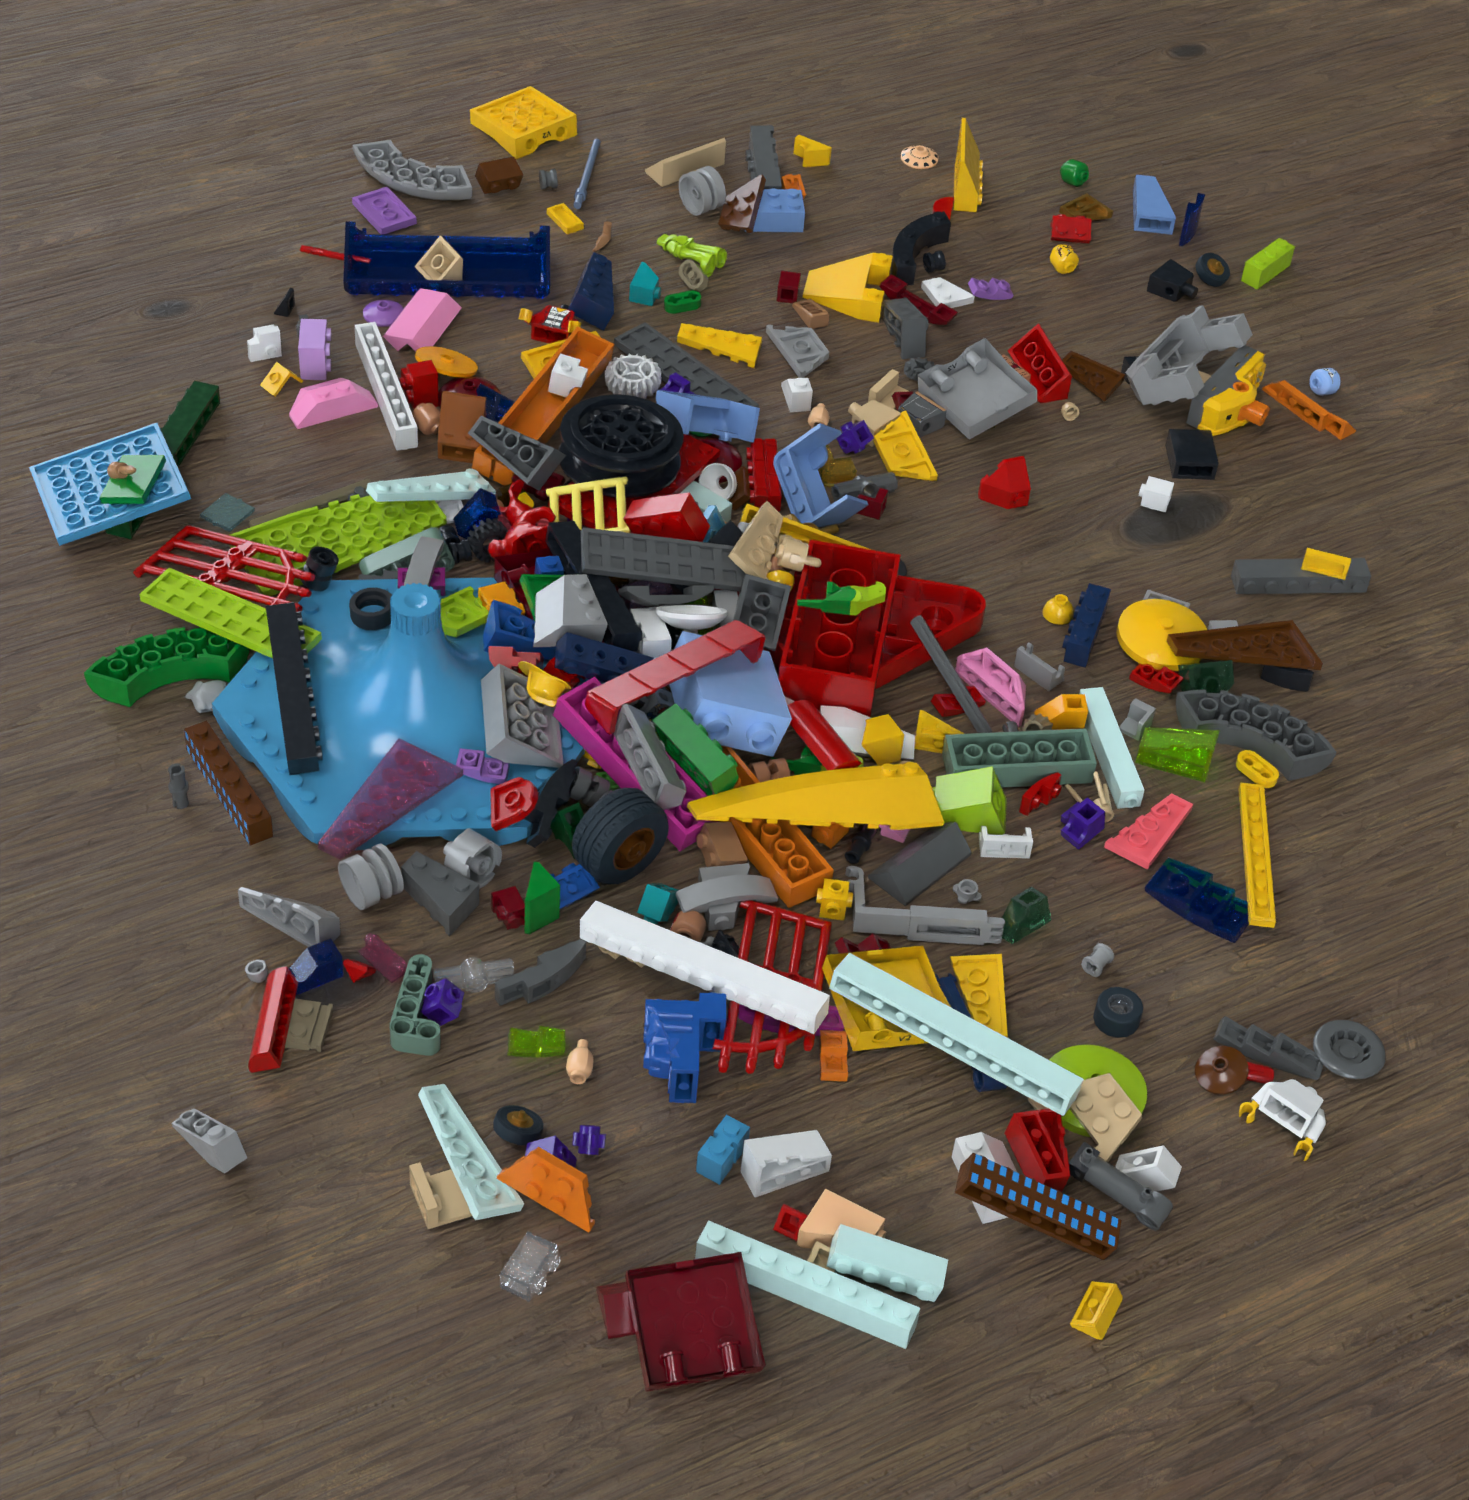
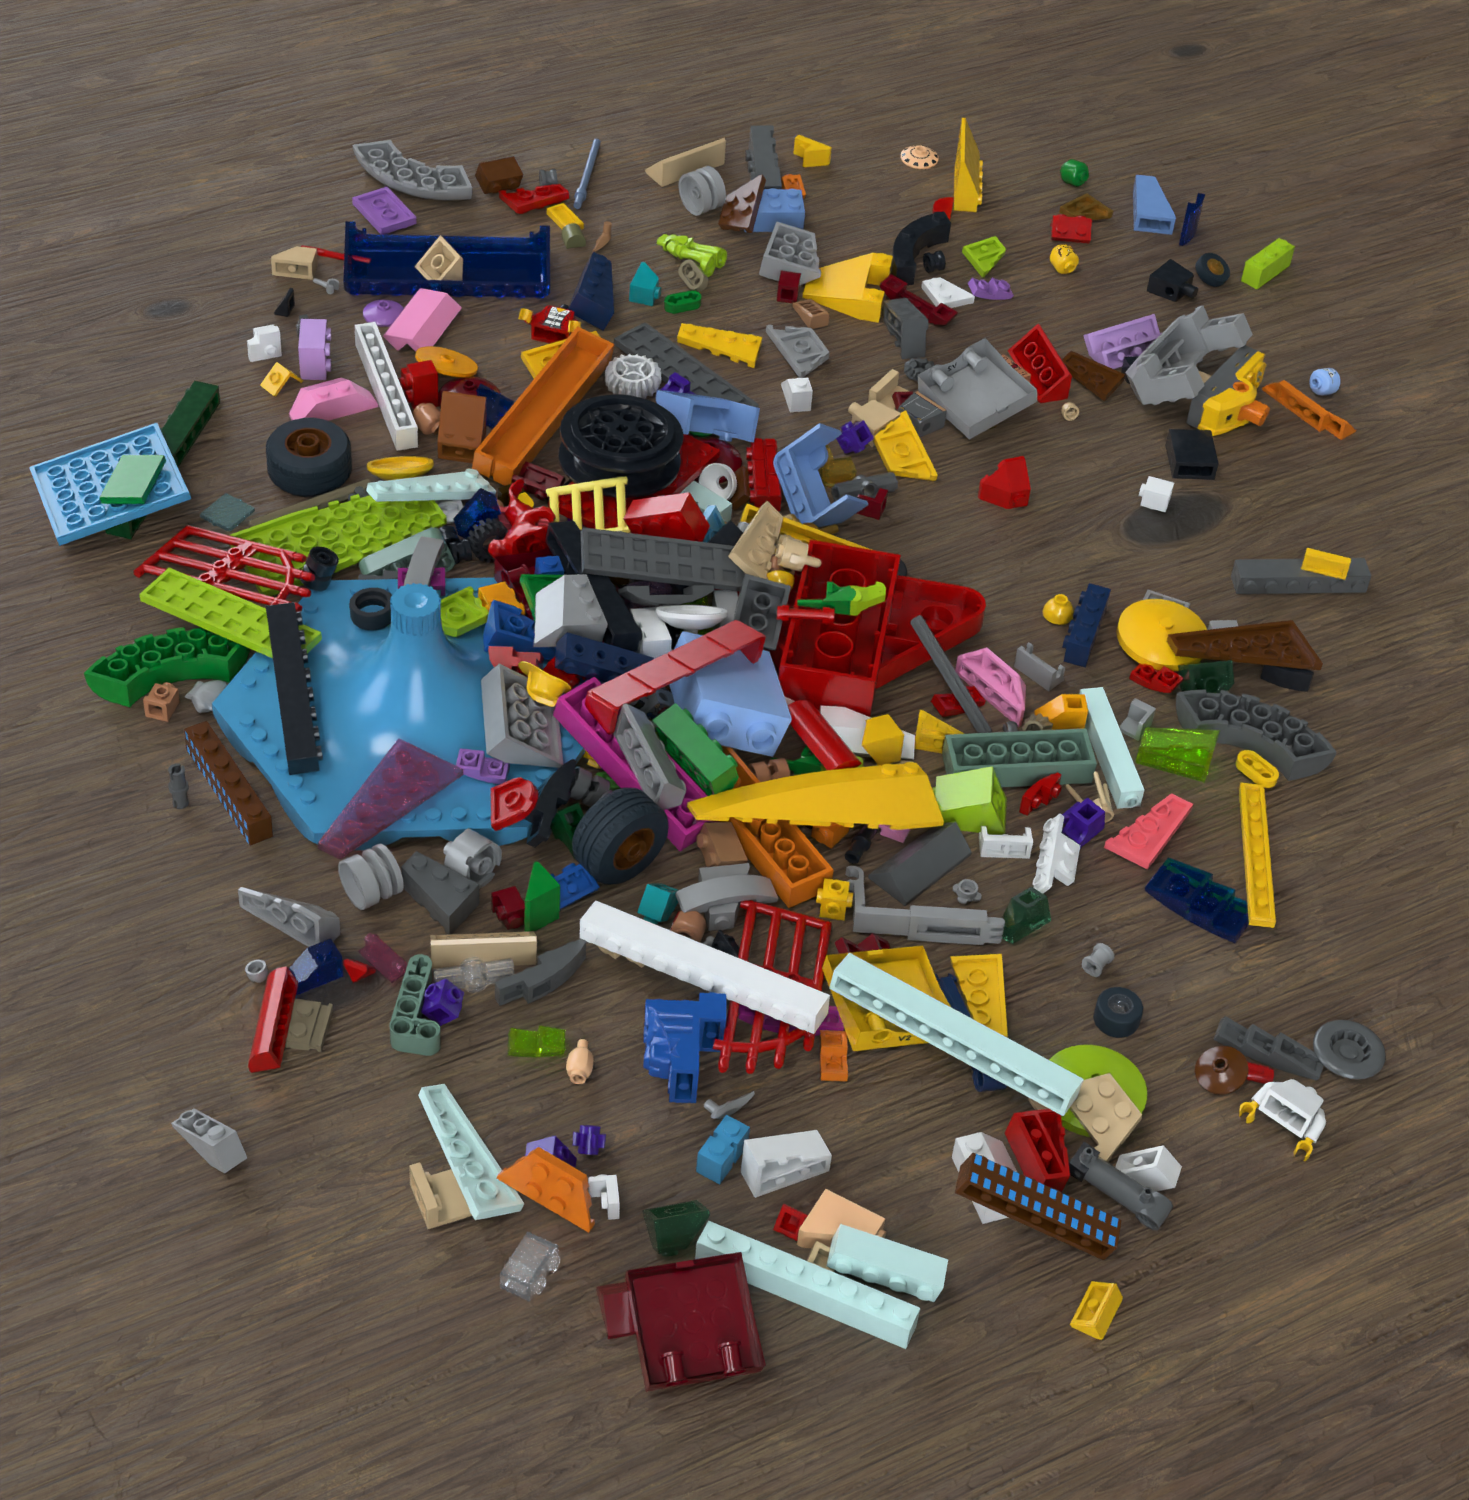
medium nougat bar [107,462,136,479] -> none
dark grey wedge [468,416,566,490] -> none
yellow piece [470,86,577,160] -> none
black wheel [493,1105,544,1145] -> none
white brick [548,353,588,397] -> none
light nougat plant [808,403,830,428] -> none
none -> nougat brick [143,682,180,722]
none -> black wheel [266,418,352,497]
none -> tan slope [271,246,318,280]
none -> light grey hand [313,278,339,294]
none -> yellow dish [367,456,434,481]
none -> tan slope [430,931,537,969]
none -> red wing [499,184,570,214]
none -> olive brick [561,223,586,249]
none -> white bracket [588,1174,620,1220]
none -> clear green slope [642,1200,710,1257]
none -> light grey bar [704,1091,755,1119]
none -> light grey wedge [759,222,821,285]
none -> red bar [777,605,835,624]
none -> lime wing [962,236,1006,278]
none -> white bracket [1032,814,1080,898]
none -> lavender slope [1083,314,1162,369]

